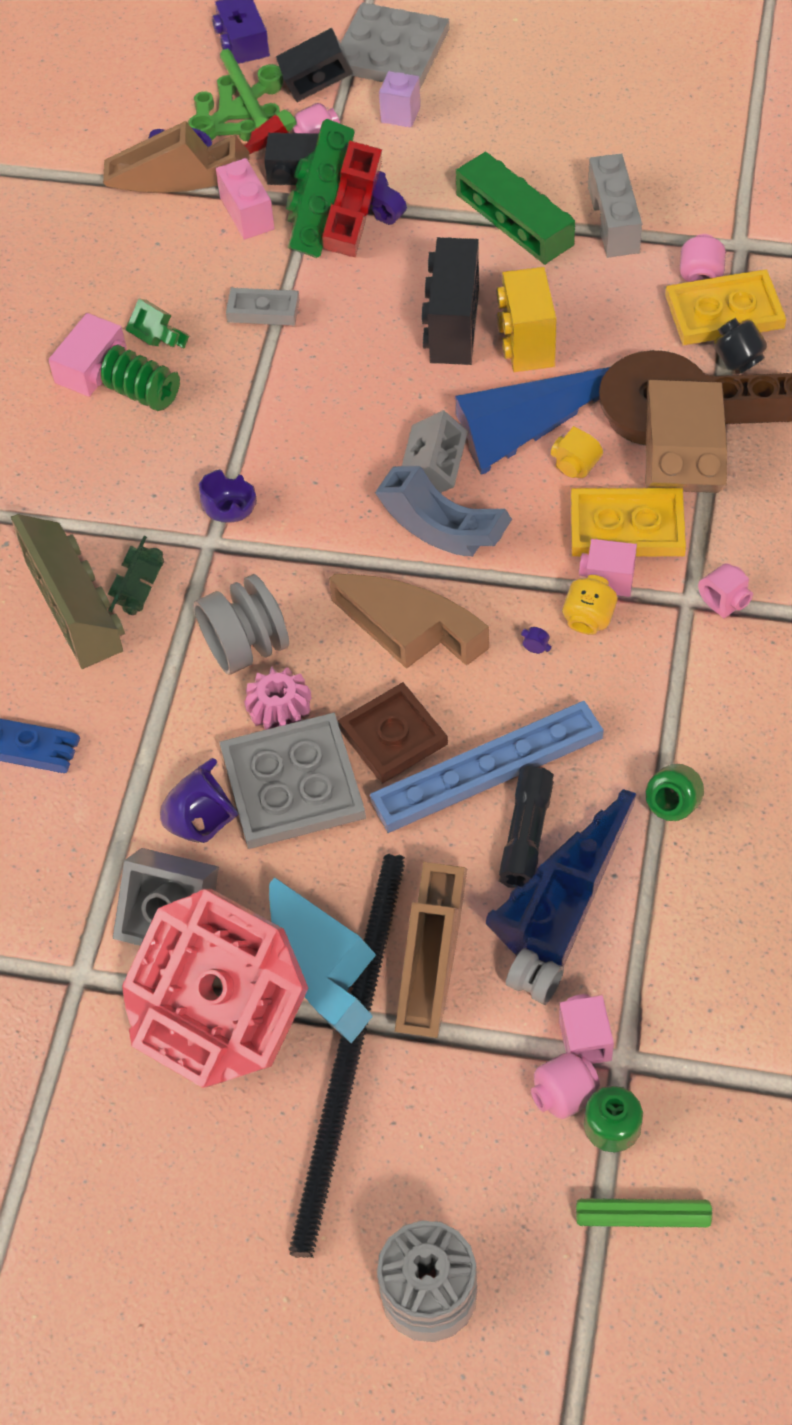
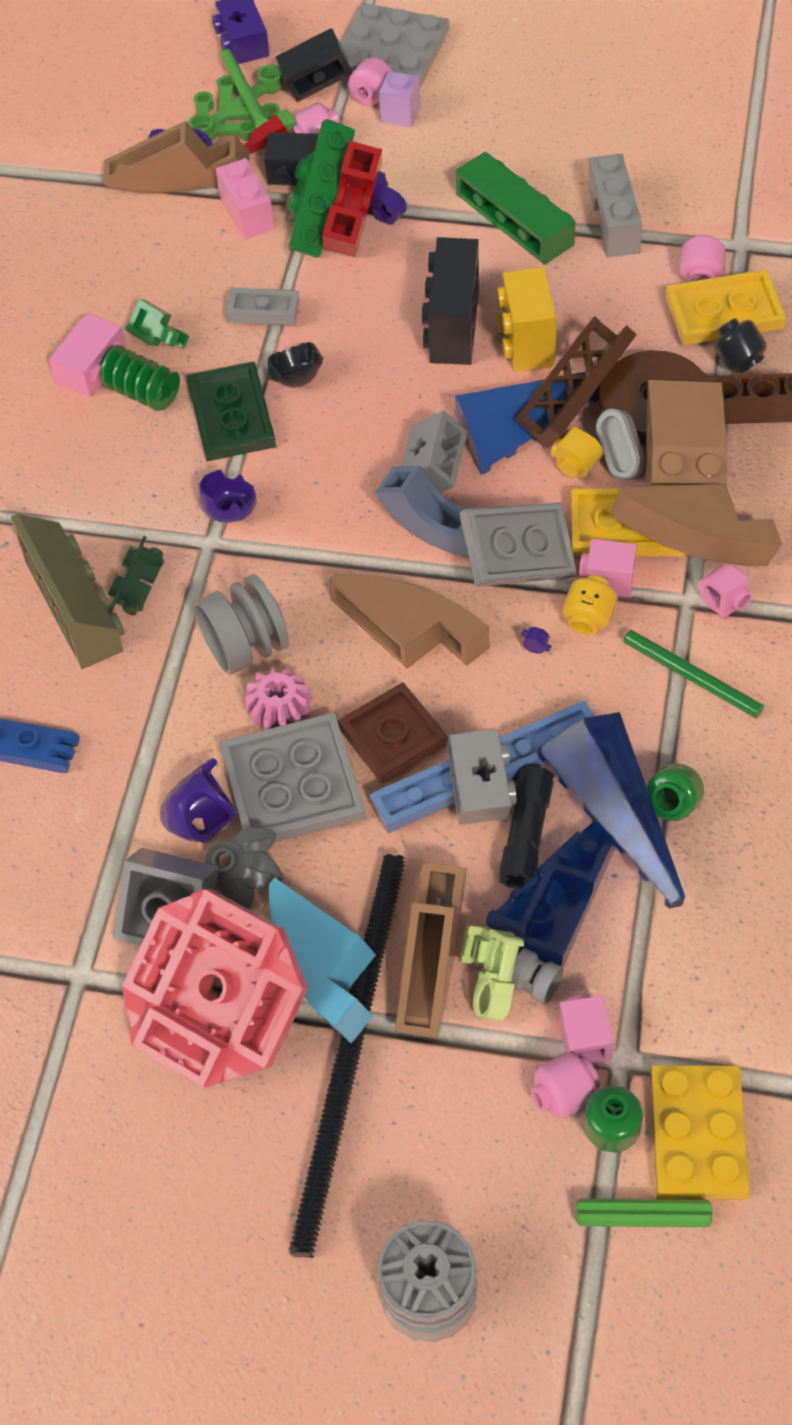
none -> dark green tile [186,361,276,462]
none -> dark grey plate [205,827,284,908]
none -> black hair [267,342,324,388]
none -> bright pink head [348,58,393,106]
none -> light grey brick [446,729,516,825]
none -> light grey tile [459,502,578,587]
none -> yellowish green piece [459,924,524,1021]
none -> reddish brown fence [514,316,637,447]
none -> clear blue wedge [537,712,686,909]
none -> light grey tile [596,409,646,480]
none -> medium nougat slope [610,484,782,566]
none -> green bar [623,629,764,719]
none -> yellow plate [650,1066,750,1200]

